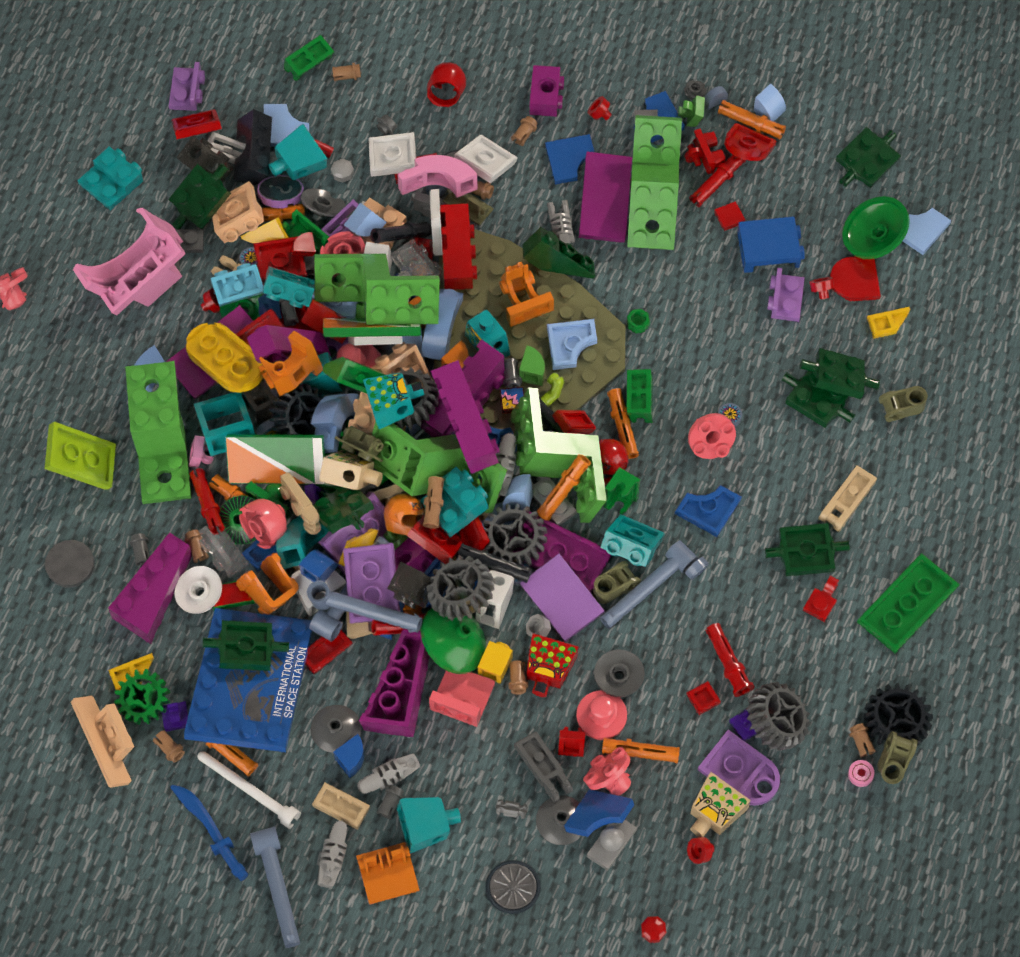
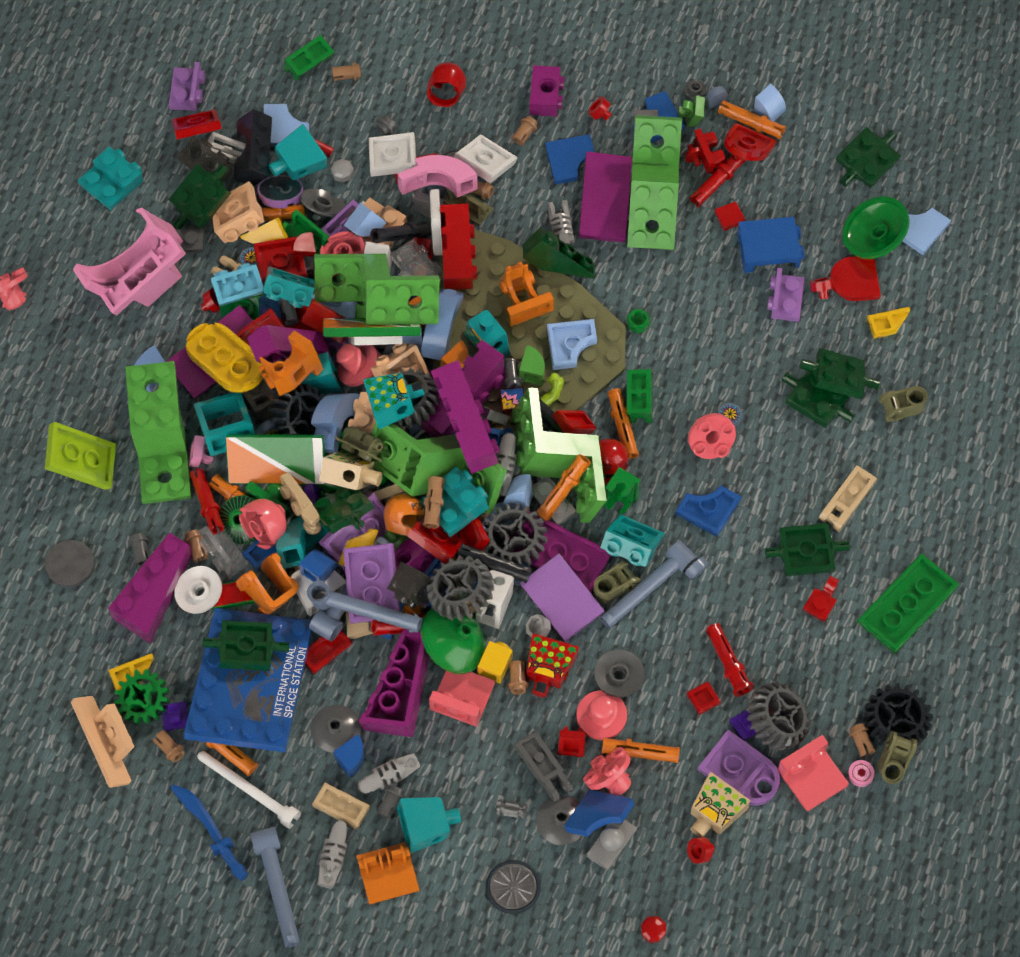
green tile [323,357,386,394] -> none
none -> flat silver tile [480,406,509,426]
none -> coral bracket [778,735,849,811]

